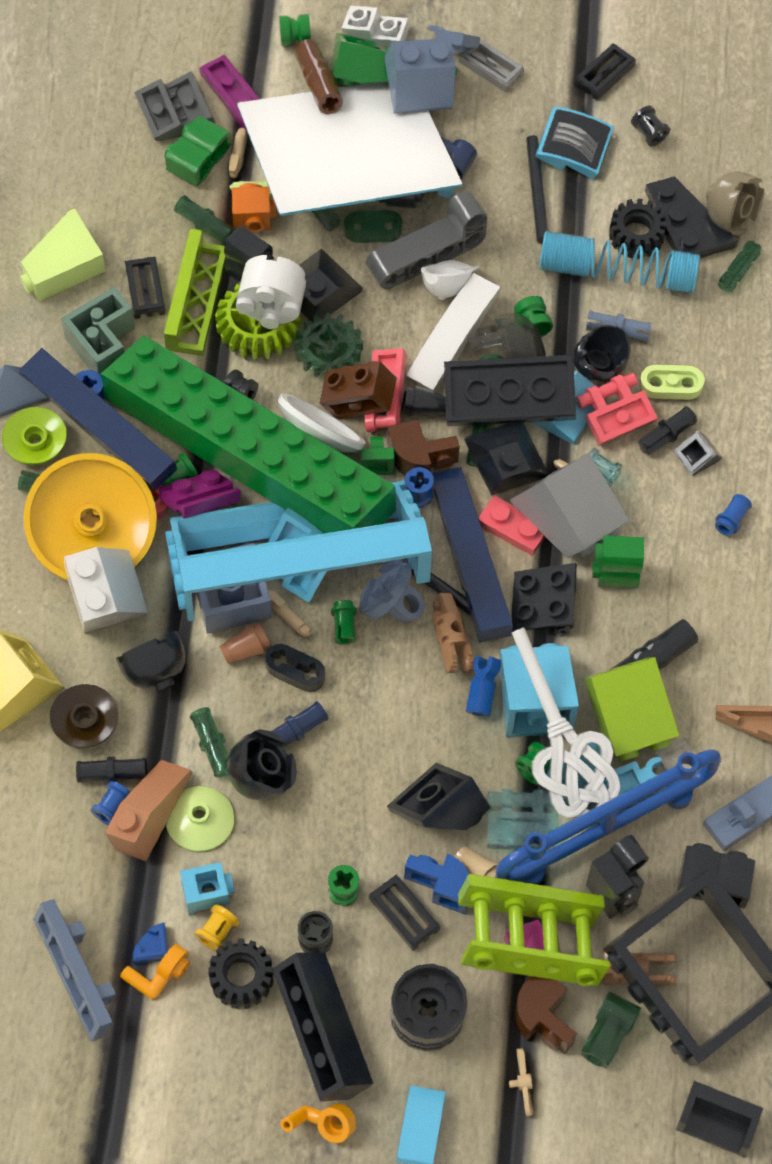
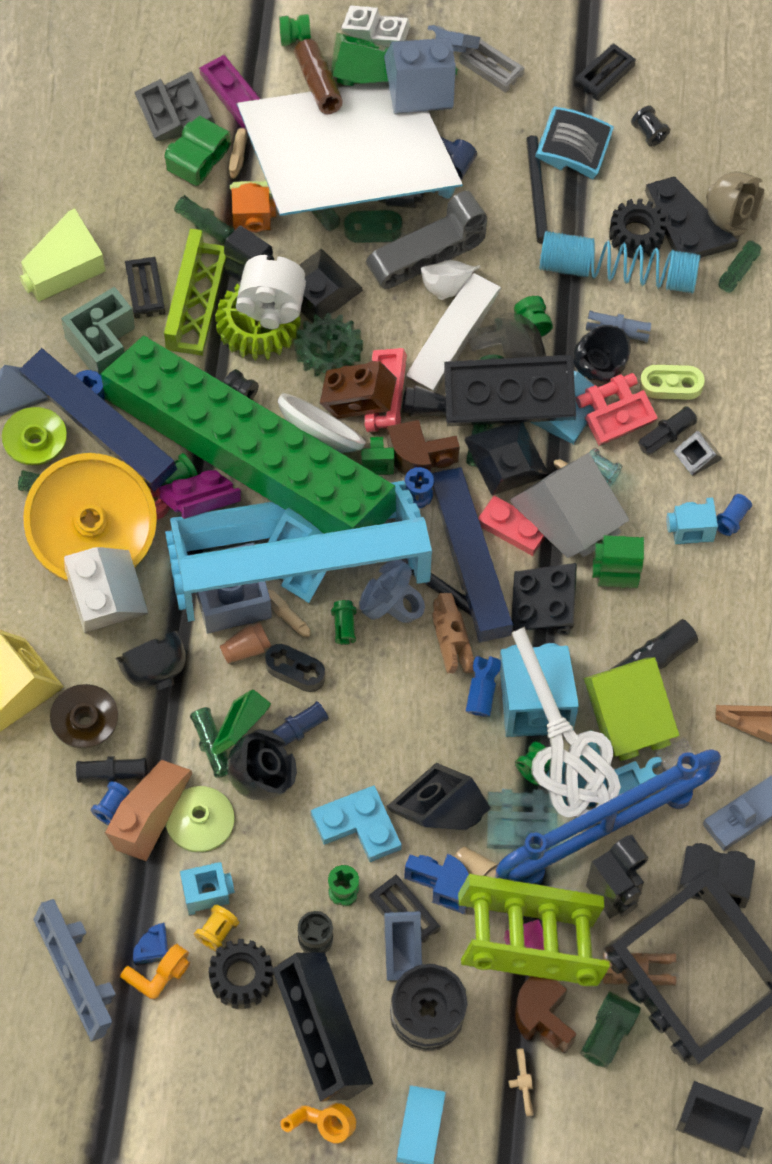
none -> green slope [211,689,271,756]
none -> medium azure plate [311,785,402,862]
none -> sand blue slope [384,911,422,981]
none -> medium azure brick [666,497,718,544]

